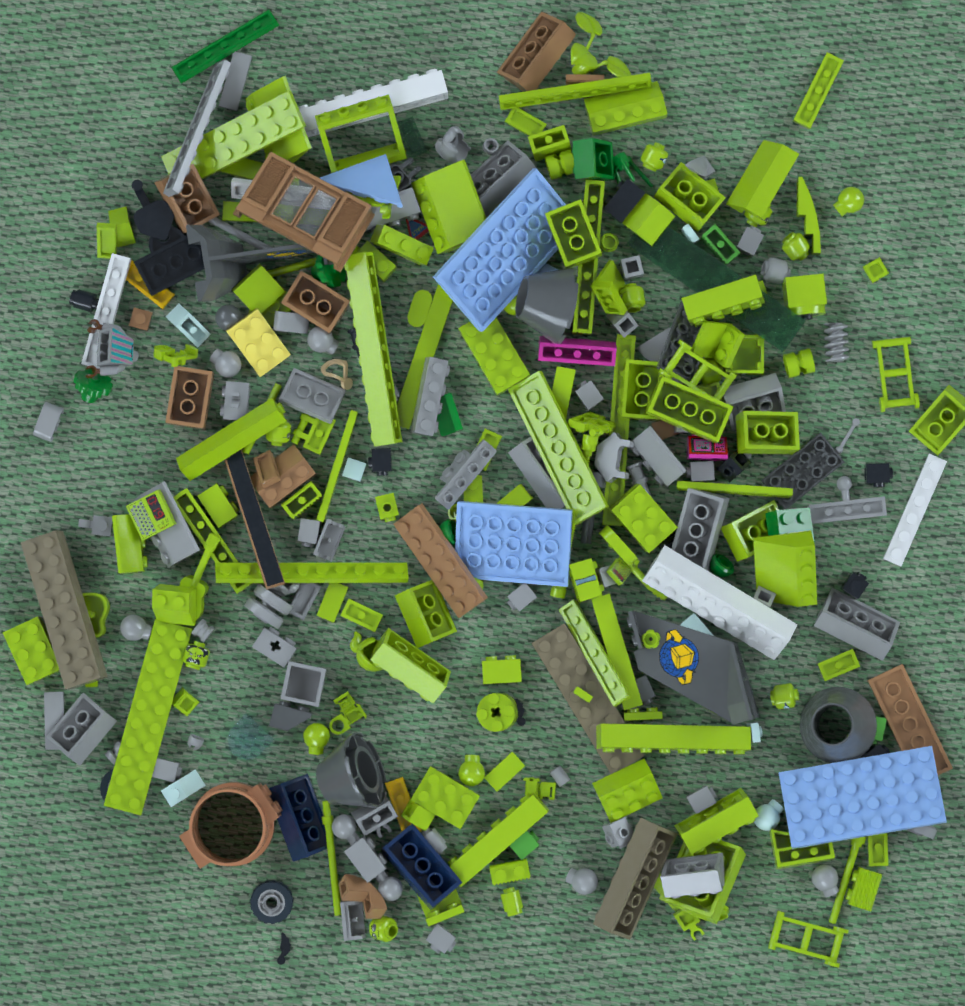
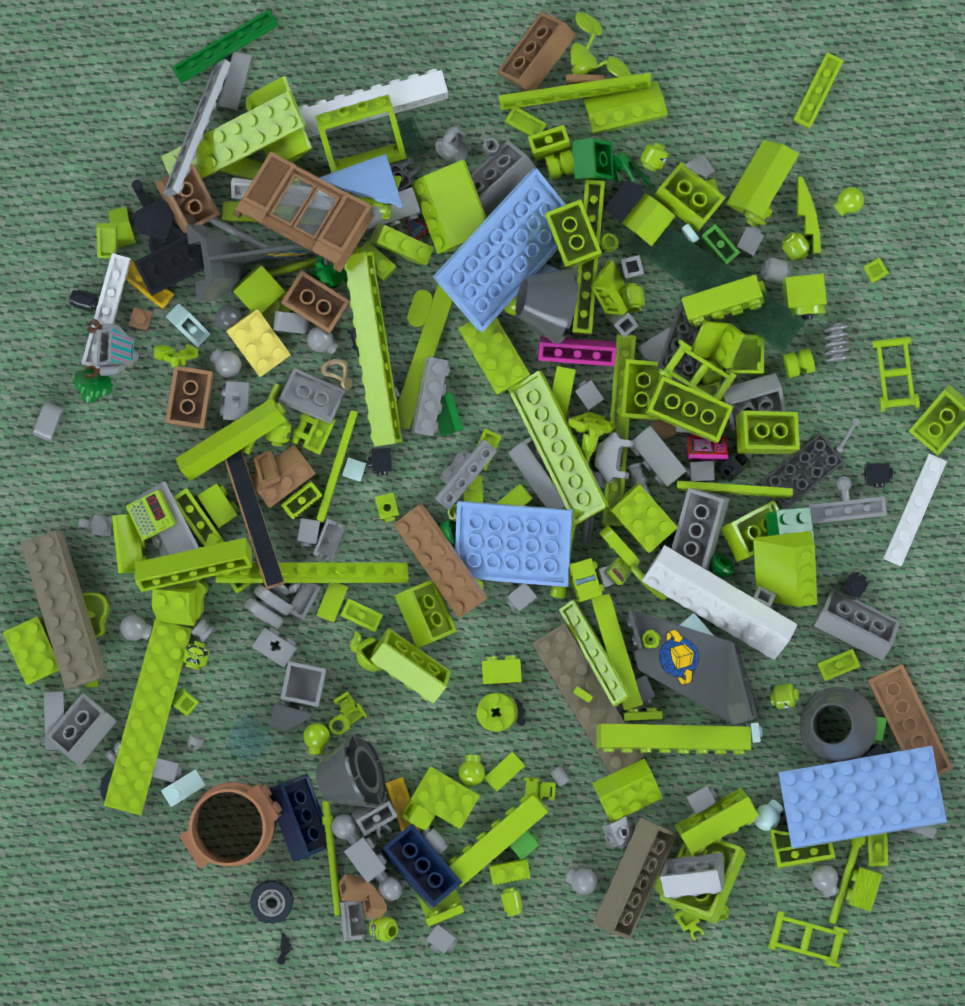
none -> lime brick [135,538,252,592]

